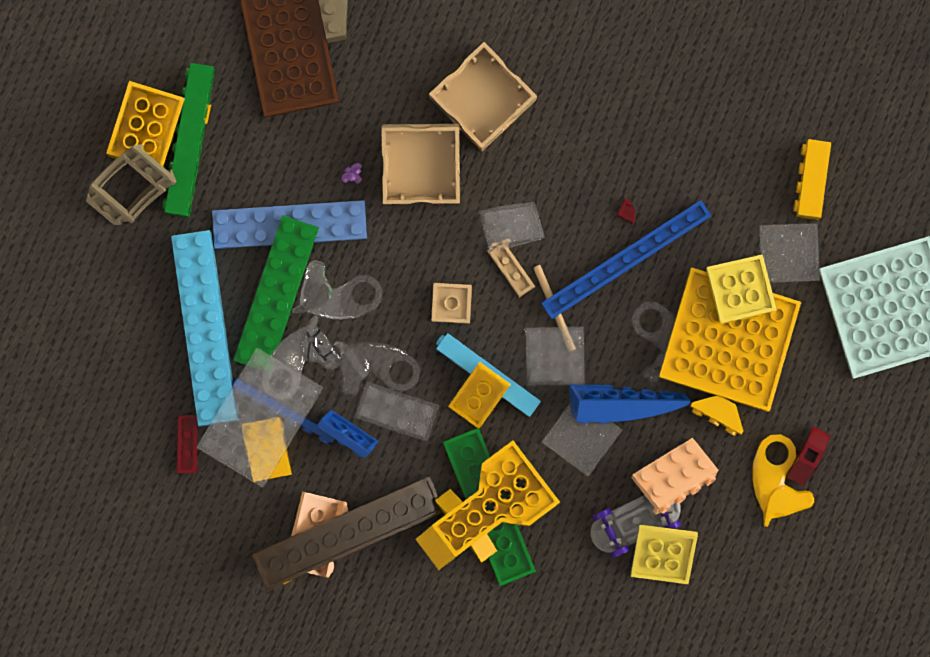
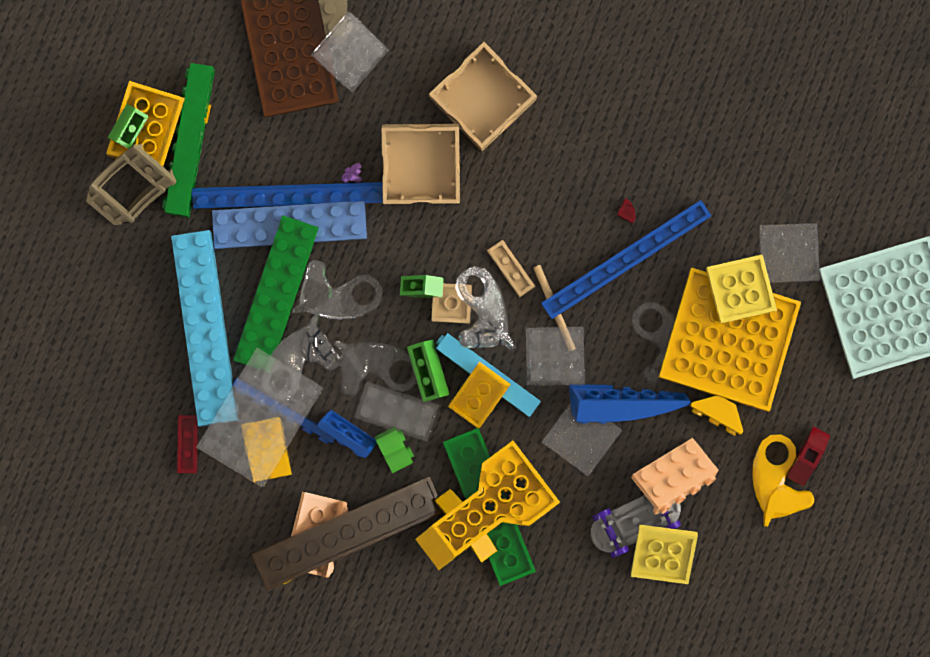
clear slope [479,202,545,253] -> none
yellow brick [793,139,831,220] -> none
none -> bright green brick [108,104,149,149]
none -> blue plate [192,182,383,208]
none -> clear plate [311,12,389,93]
none -> bright green brick [375,427,414,473]
none -> bright green brick [400,275,444,298]
none -> bright green brick [407,340,450,402]
none -> clear animal [456,266,515,350]

